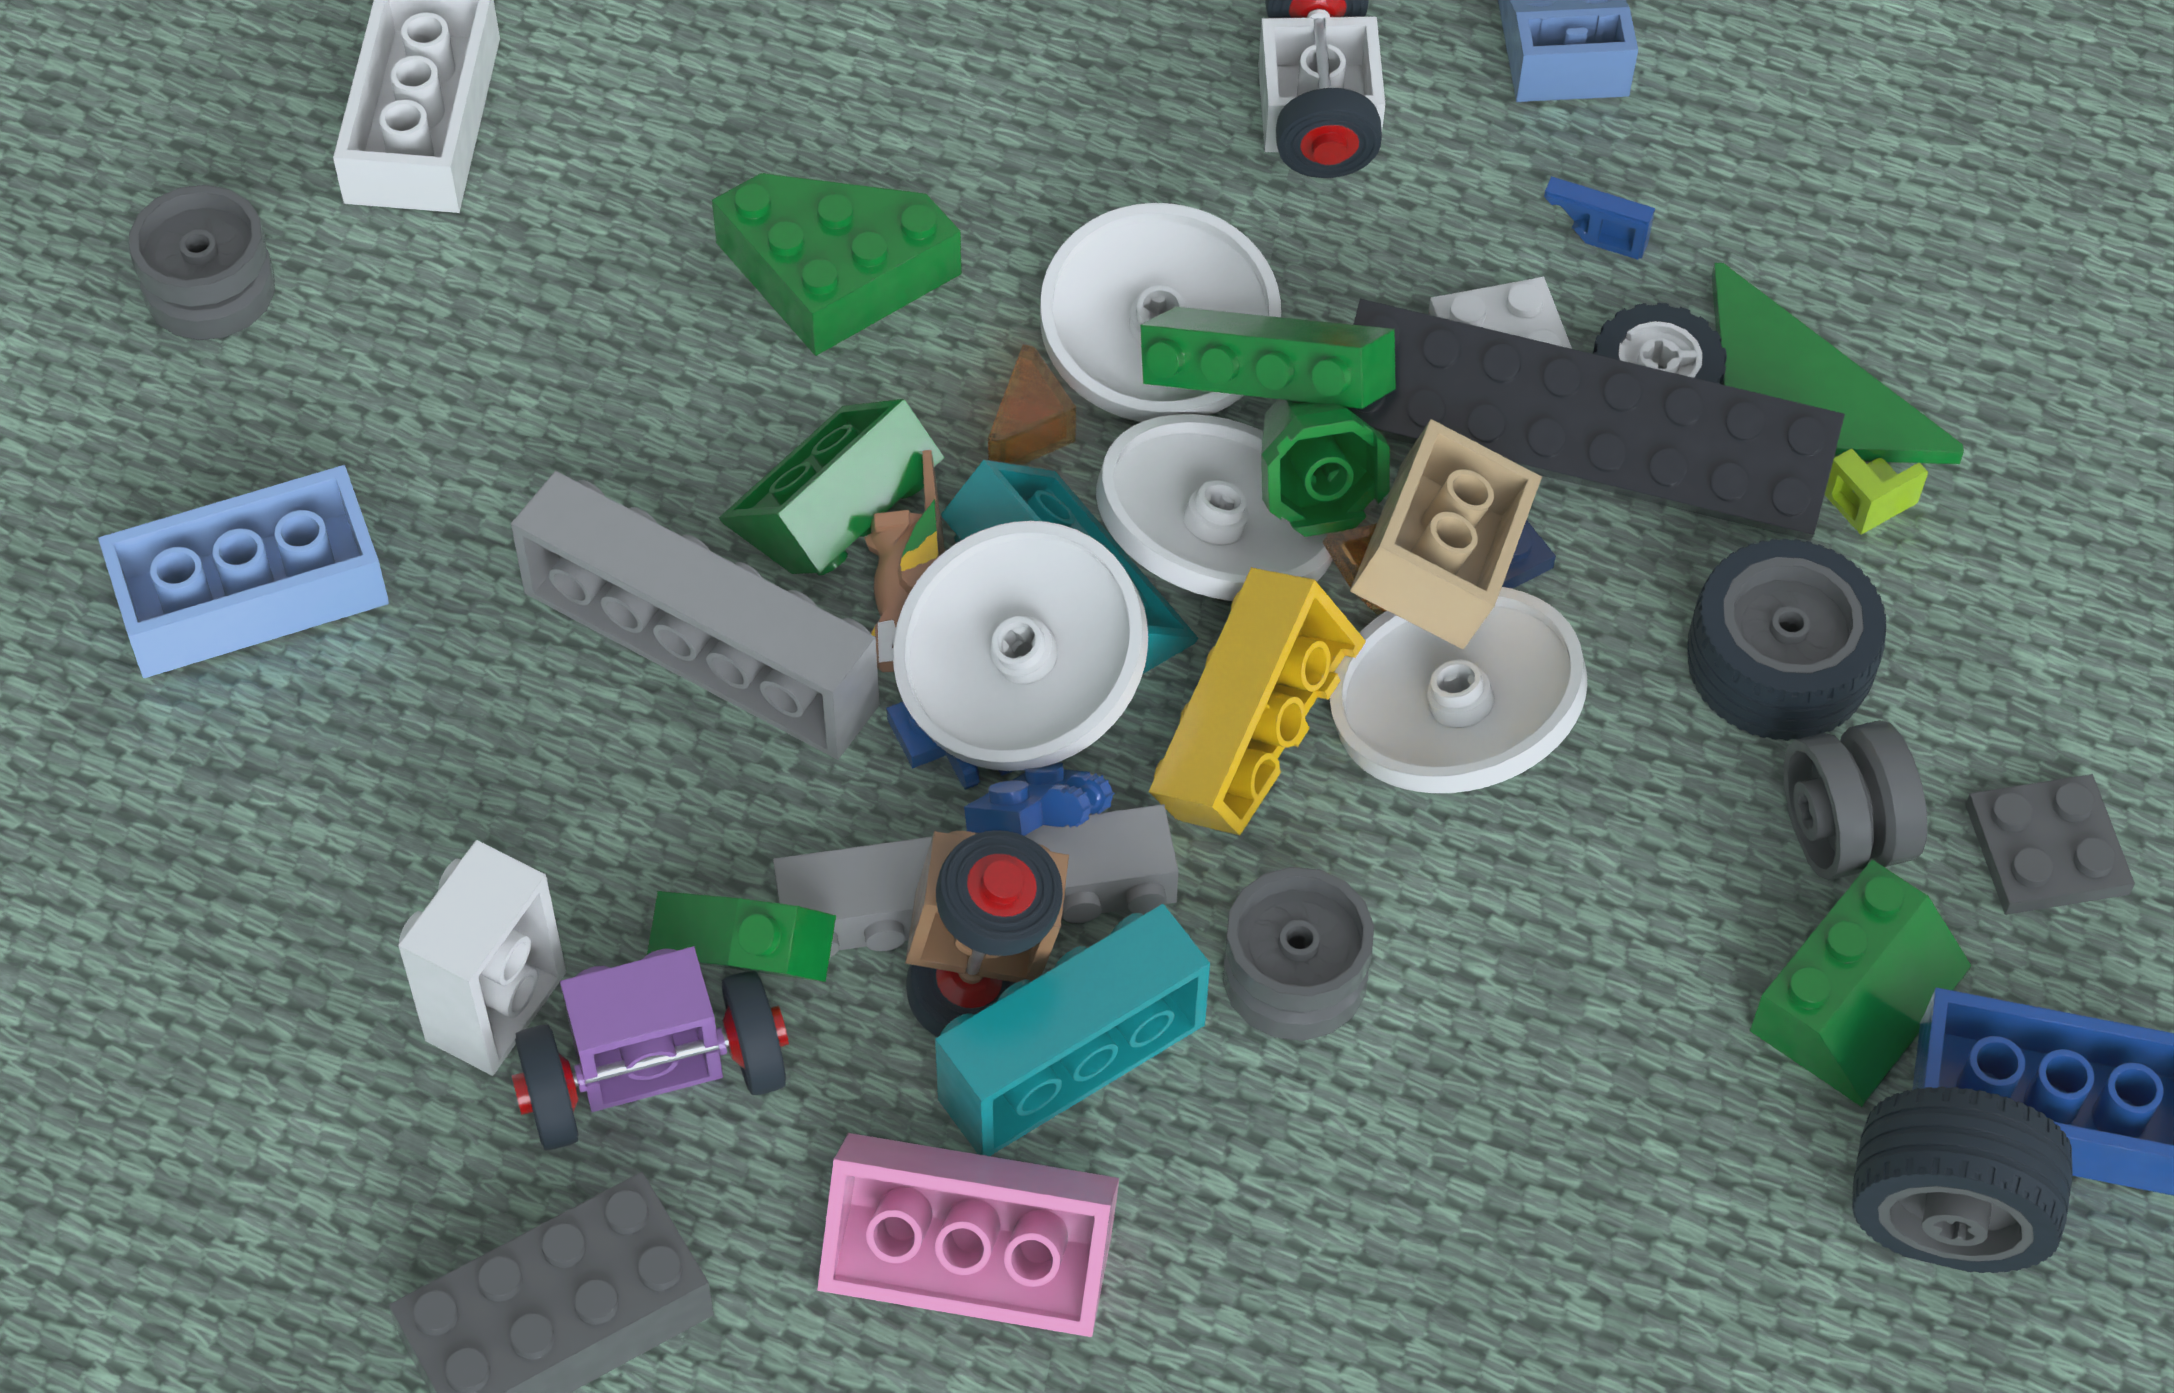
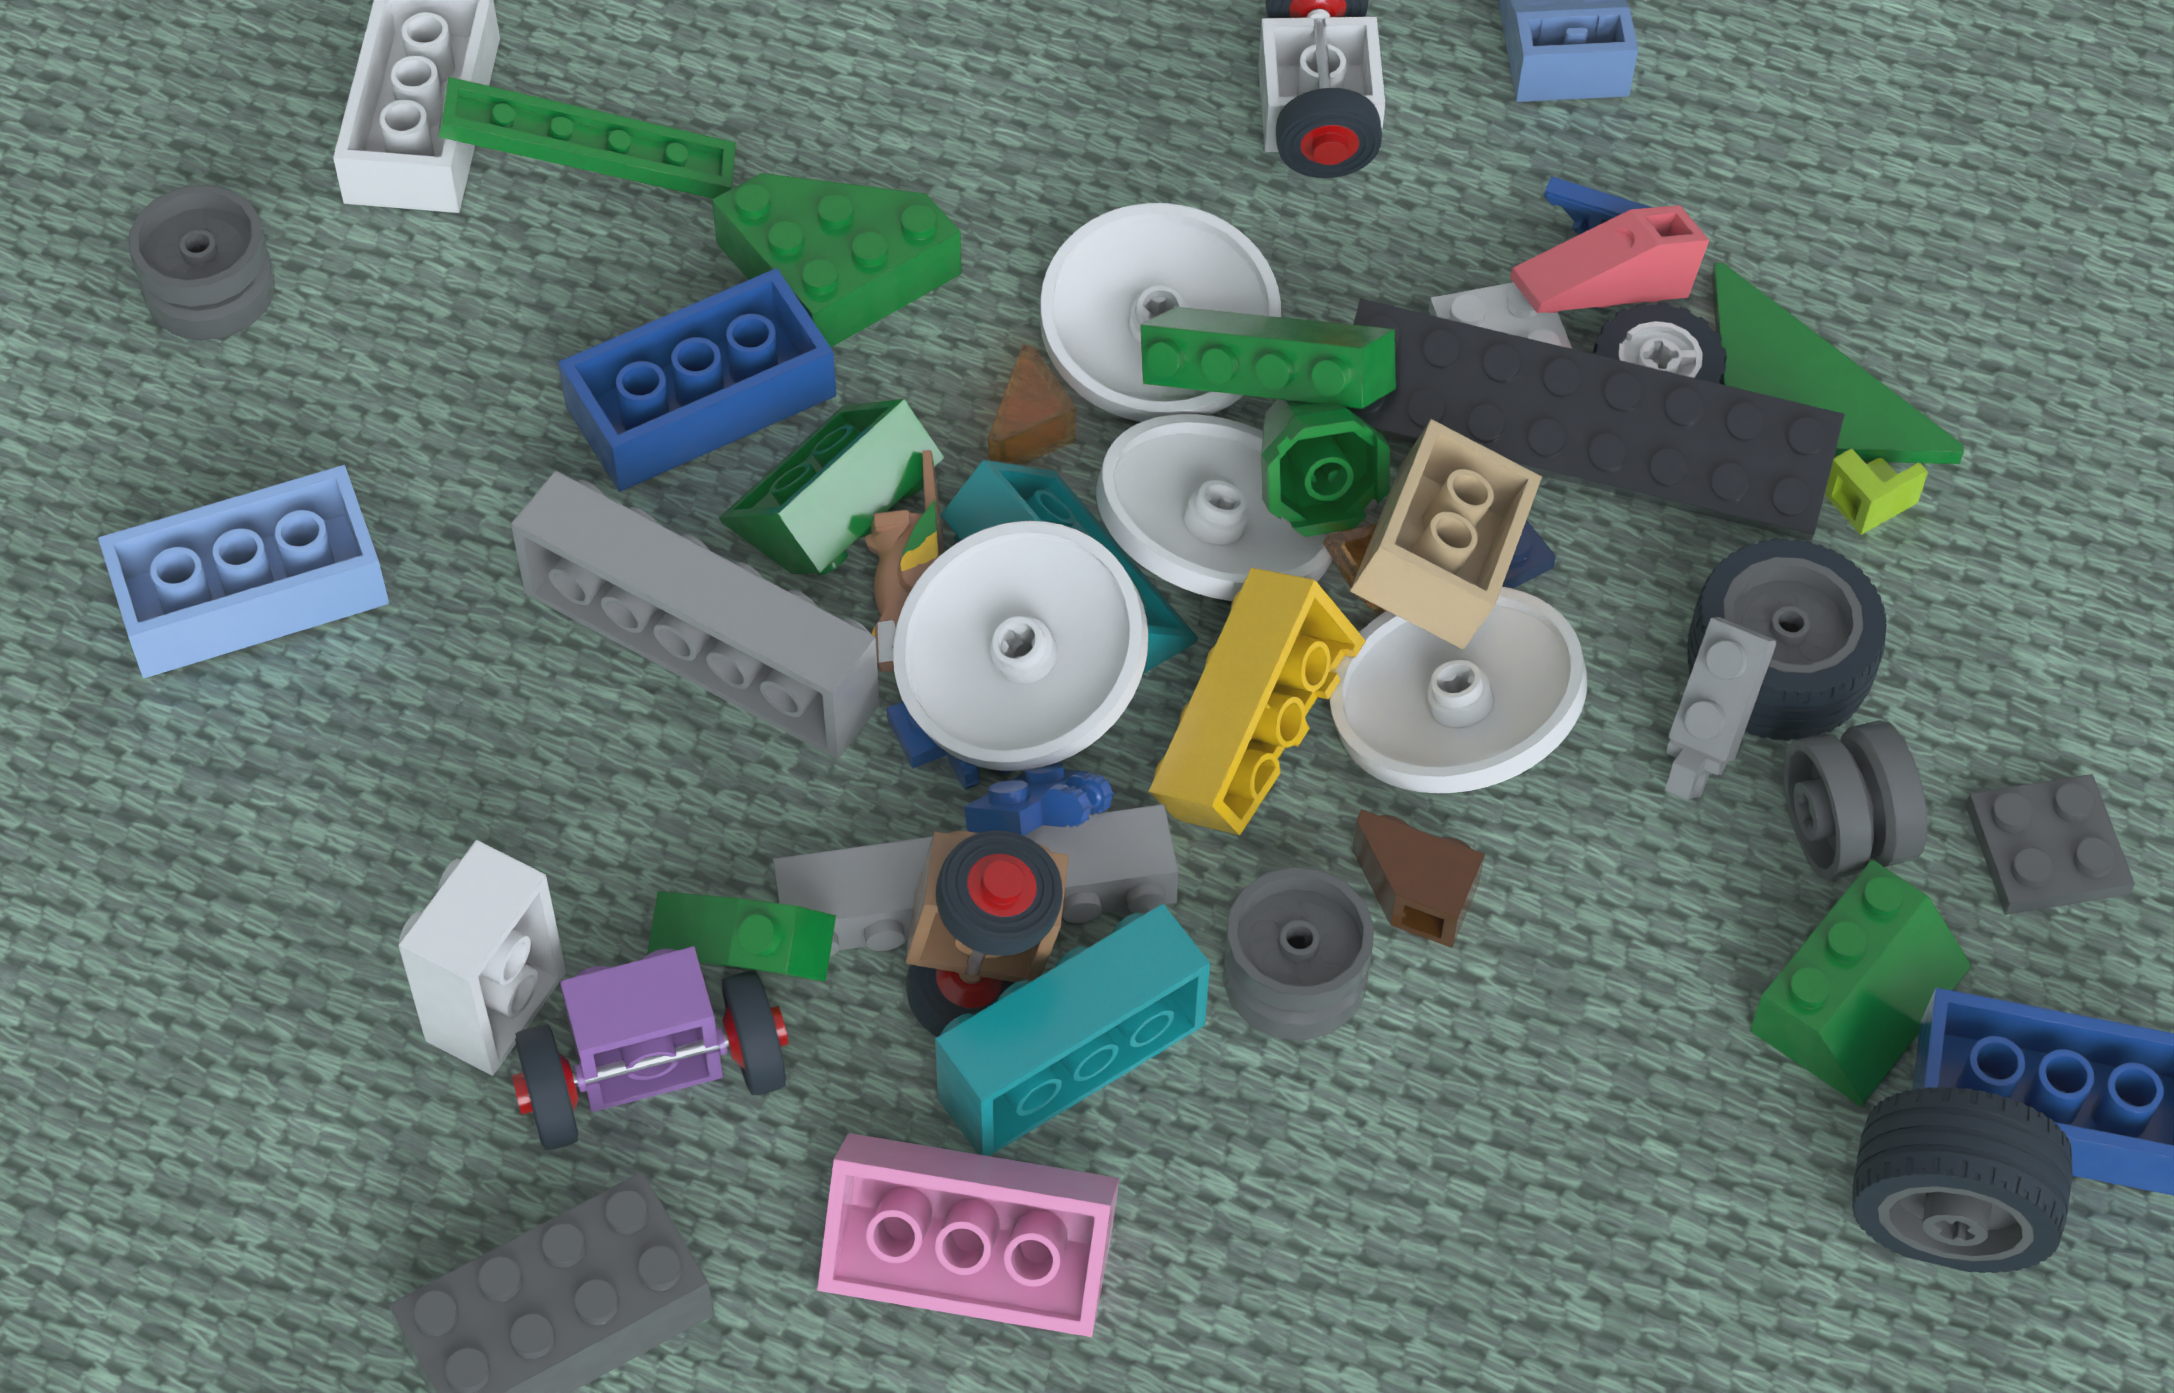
none -> green plate [438,77,736,199]
none -> blue brick [558,268,836,492]
none -> reddish brown slope [1352,809,1485,948]
none -> coral slope [1510,205,1709,313]
none -> light grey hinge [1665,617,1777,801]

